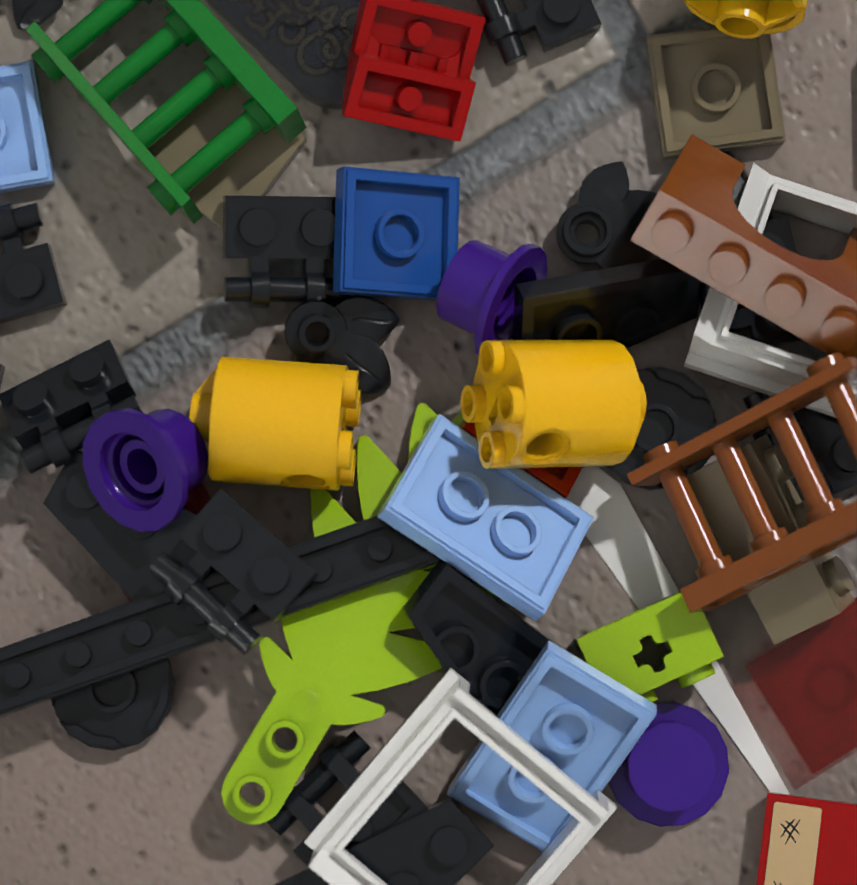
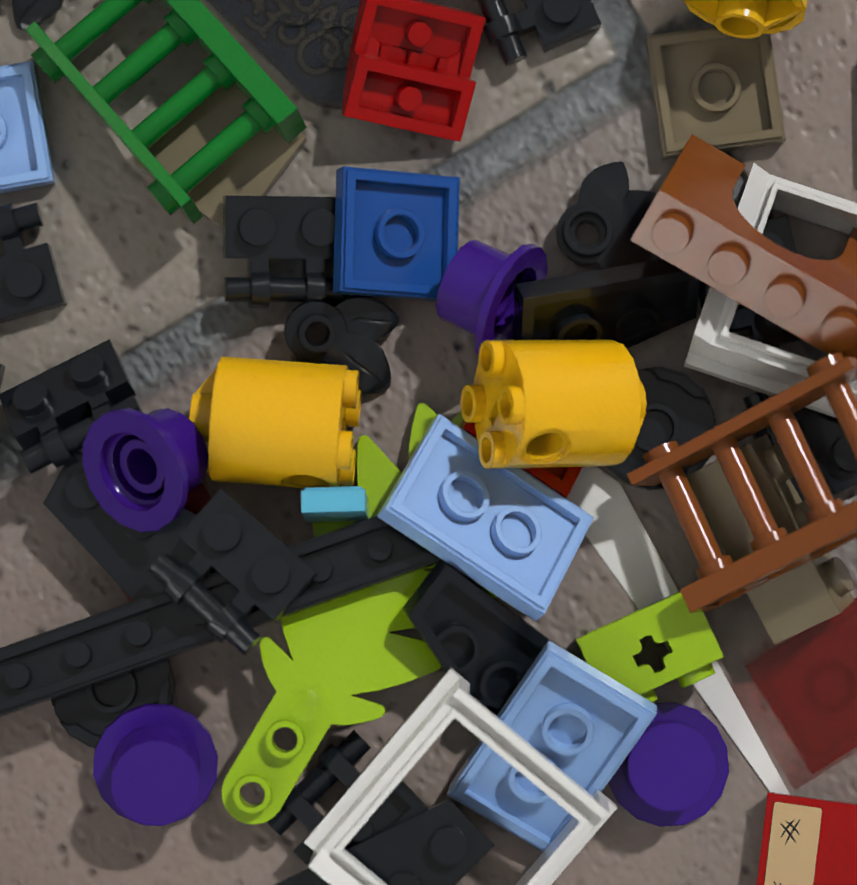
none -> dark purple piece [93,704,218,826]
none -> medium azure tile [301,486,369,522]

